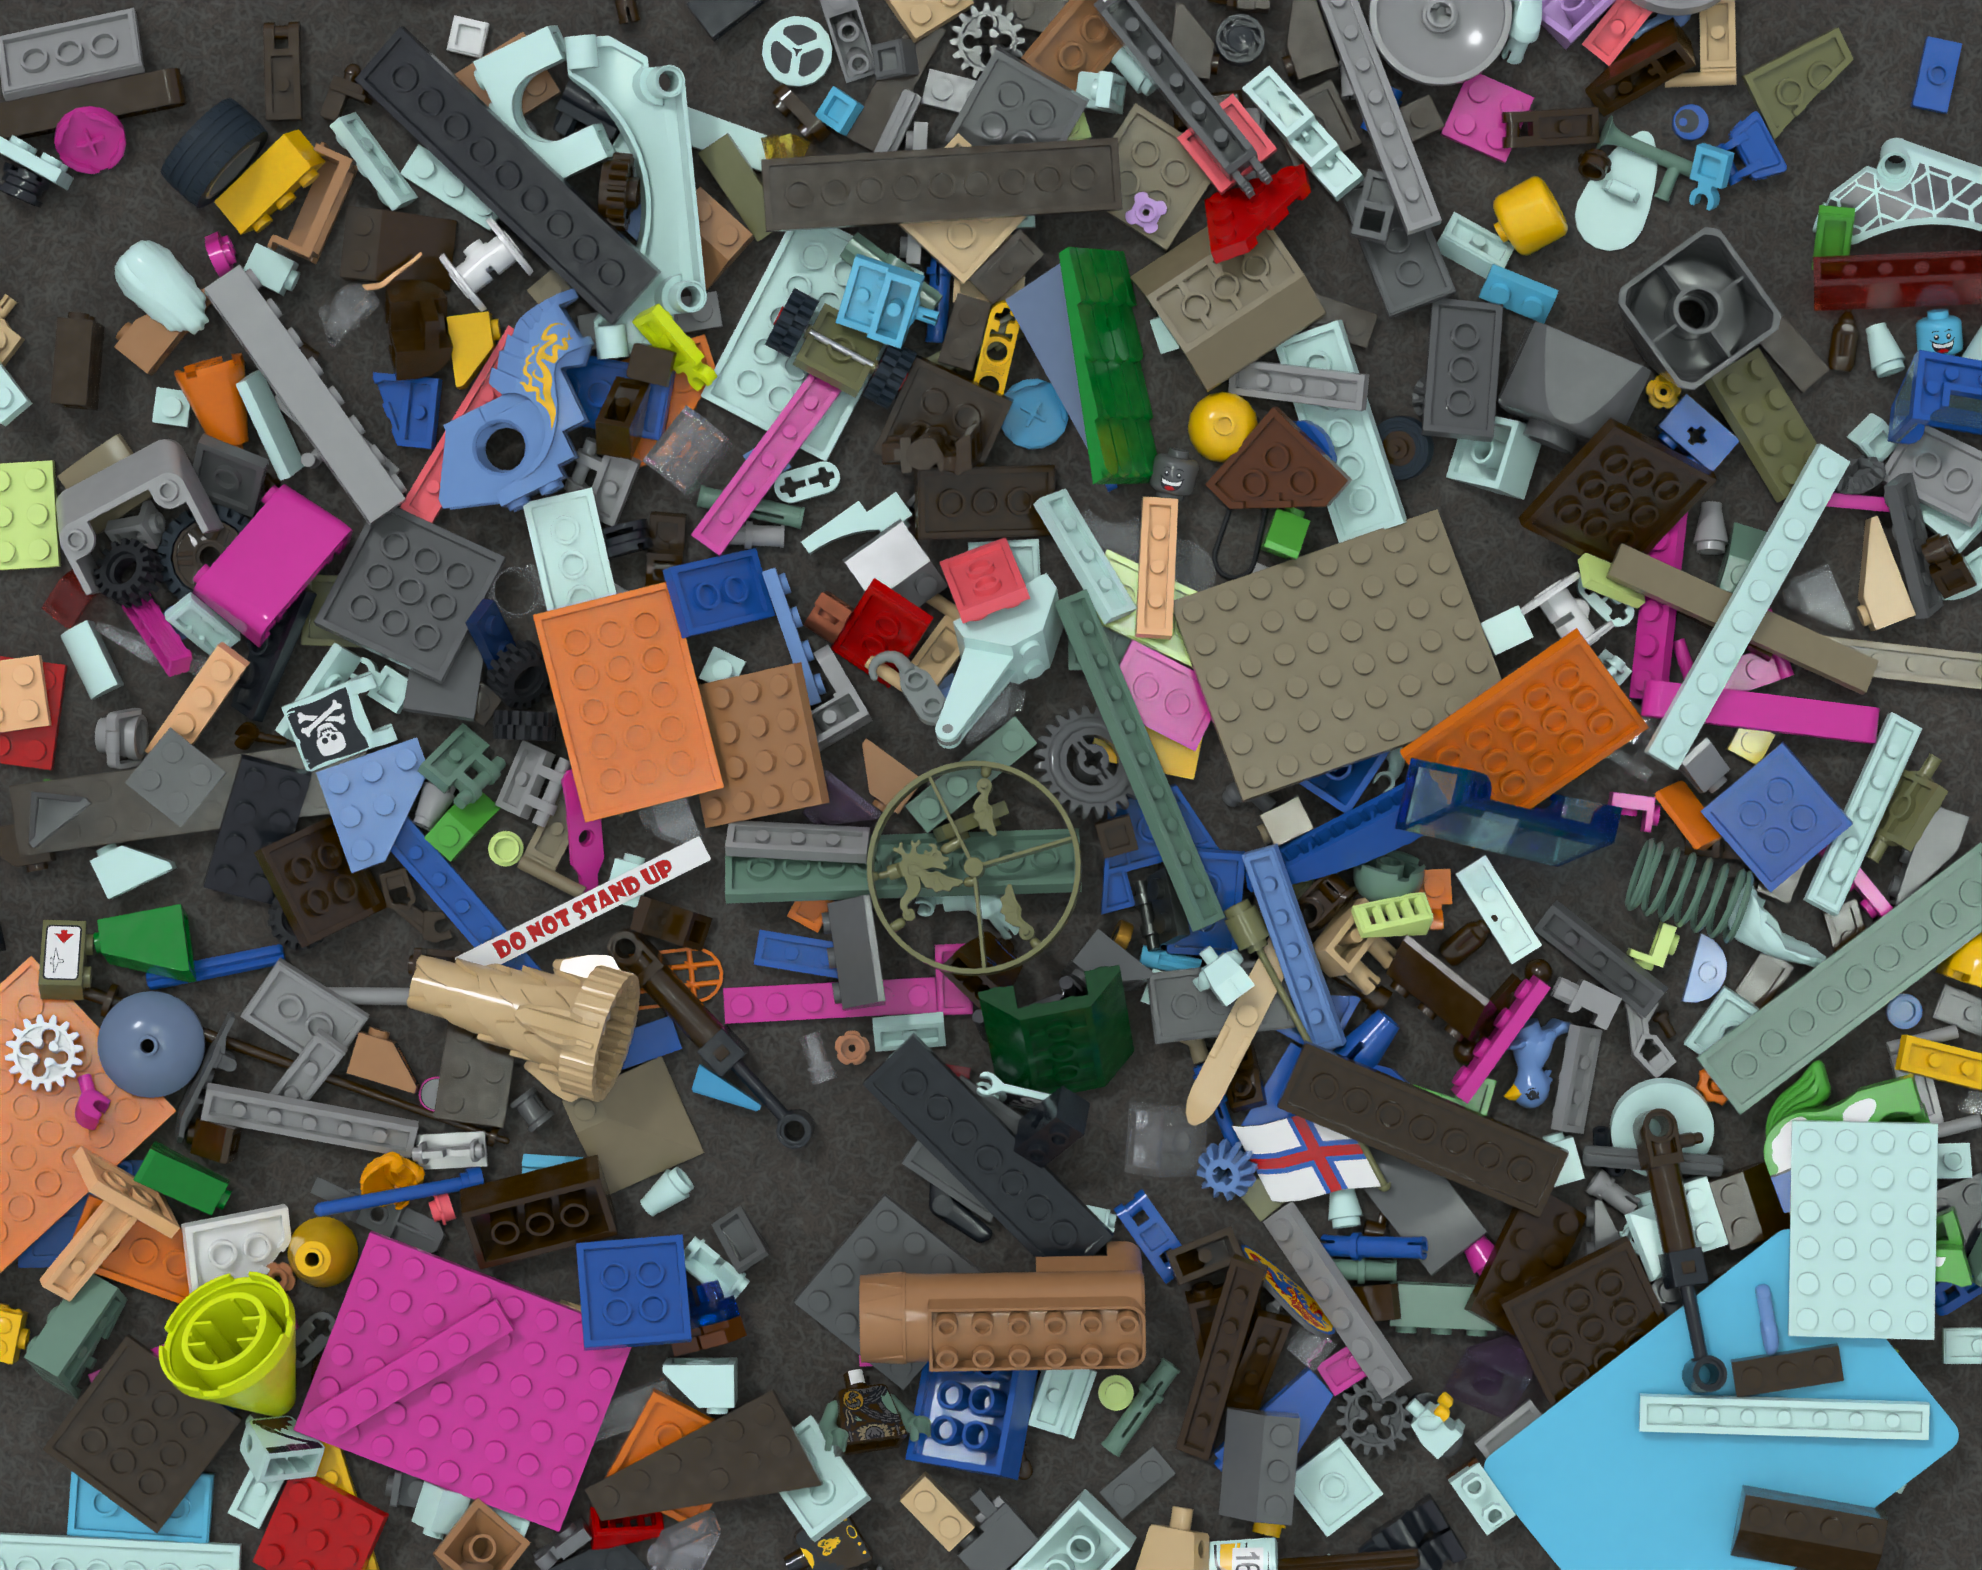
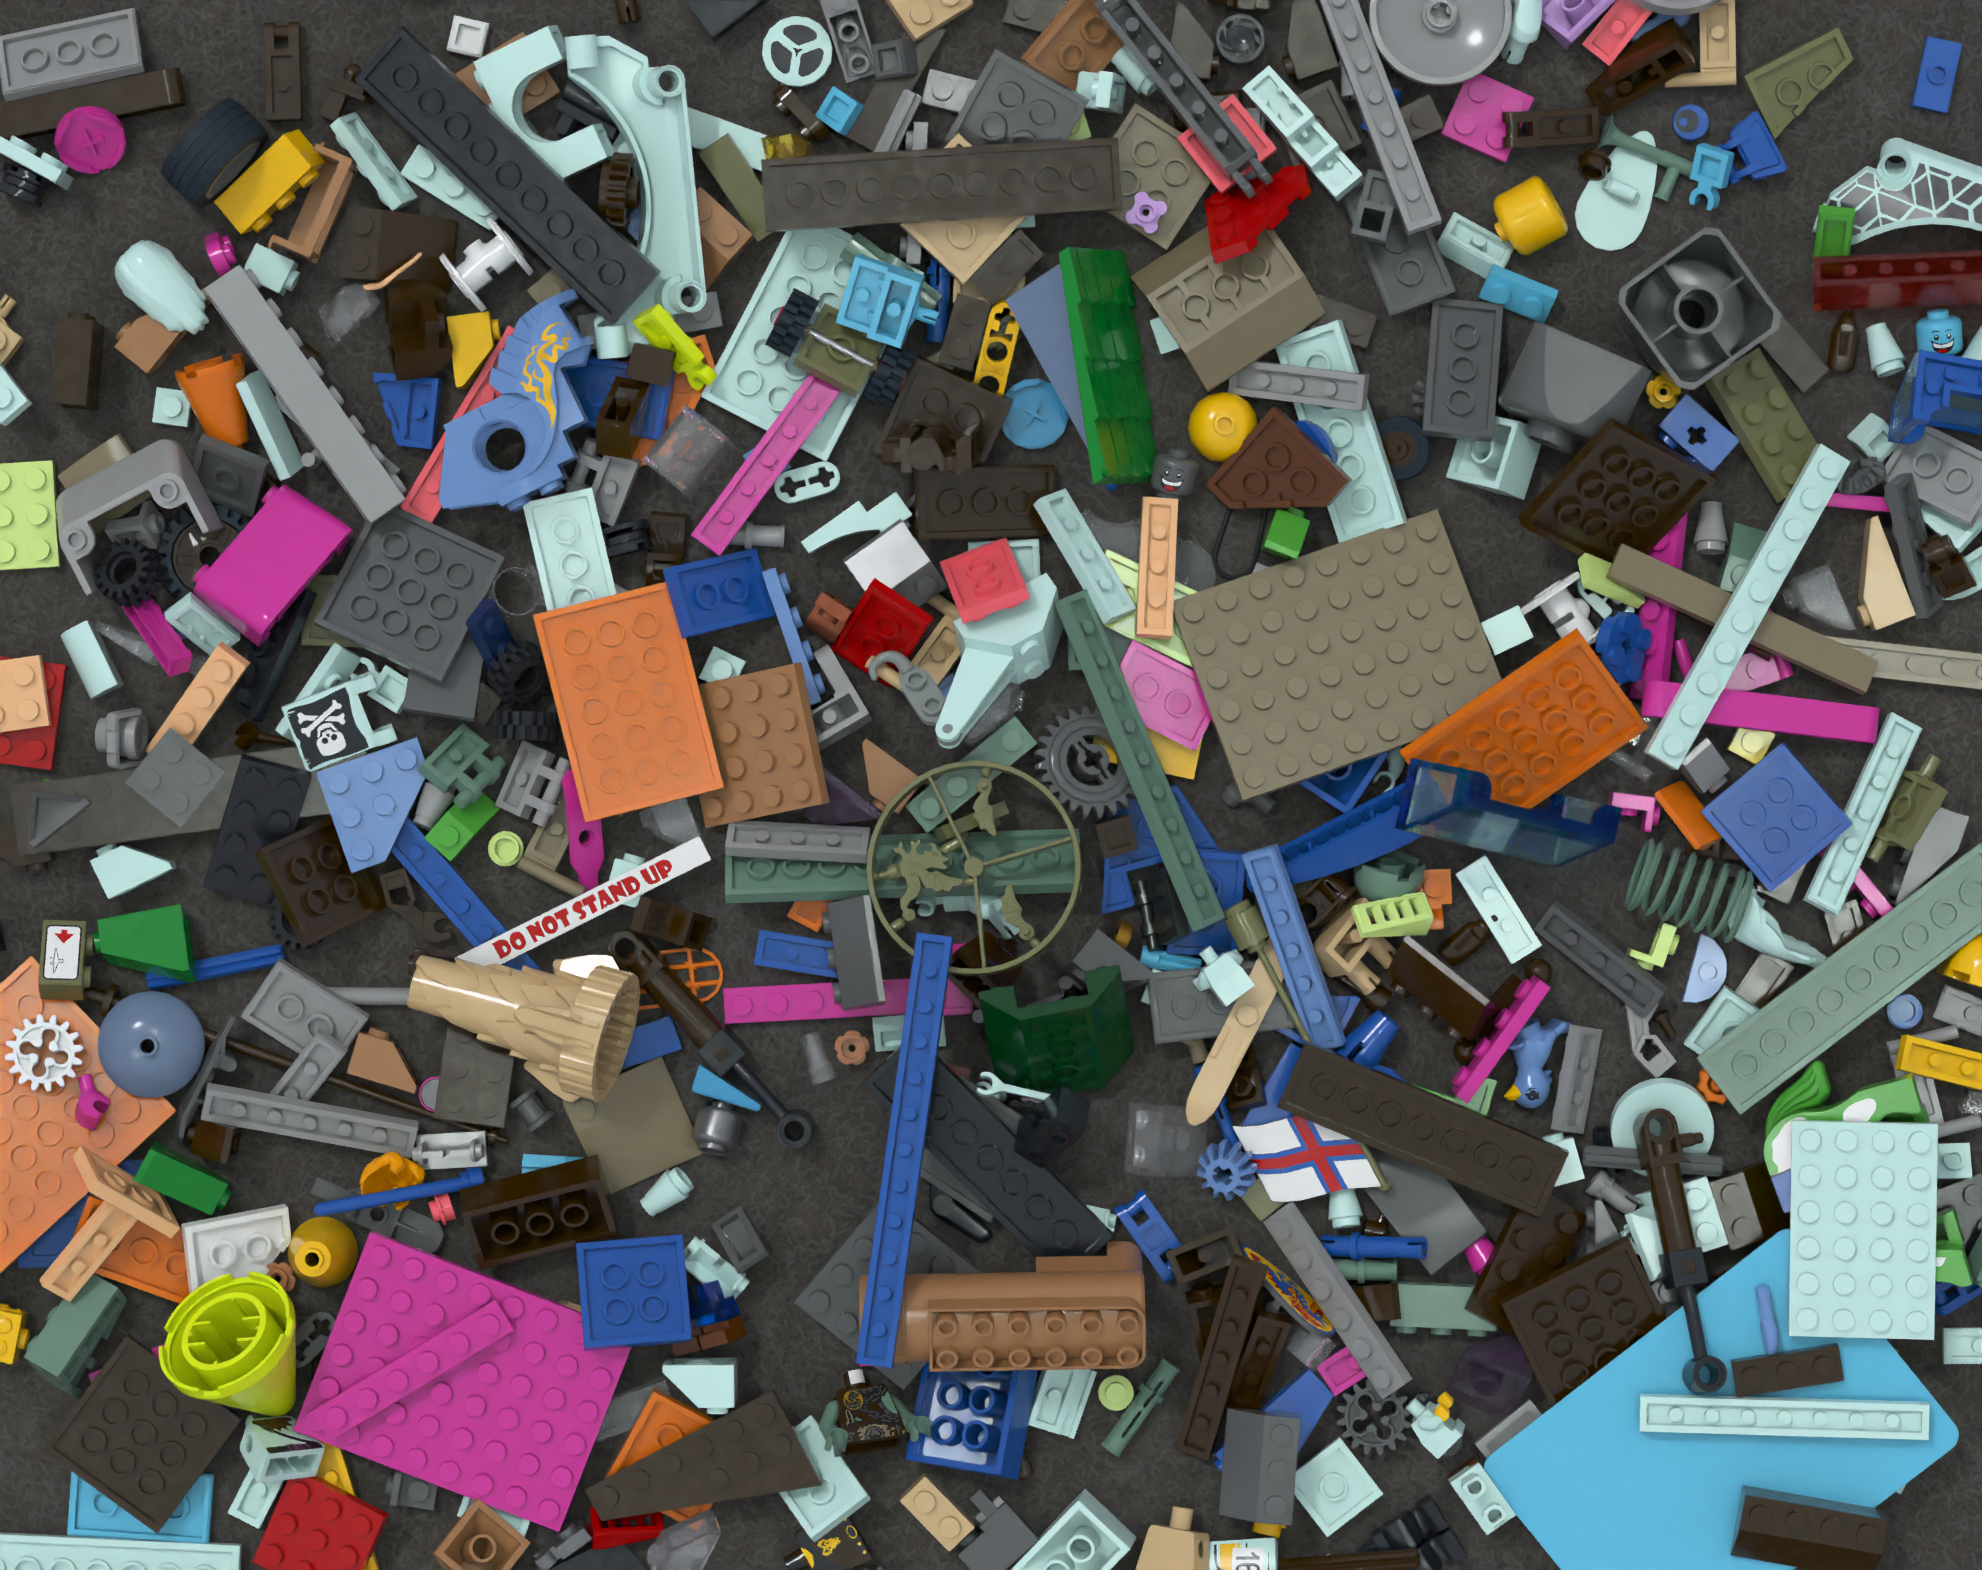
clear red bracket [41,569,99,629] -> none
light aqua brick [412,1481,471,1539] -> none
sand green pin [697,485,805,530] -> none
gear [950,2,1028,78] -> none
dark grey plate [1099,1445,1176,1519] -> none
brick [1256,797,1314,847] -> none
light grey hips [1550,976,1622,1030] -> none
none -> flat silver head [692,1101,742,1156]
none -> blue plate [856,932,954,1368]
none -> blue plate [1596,611,1652,683]

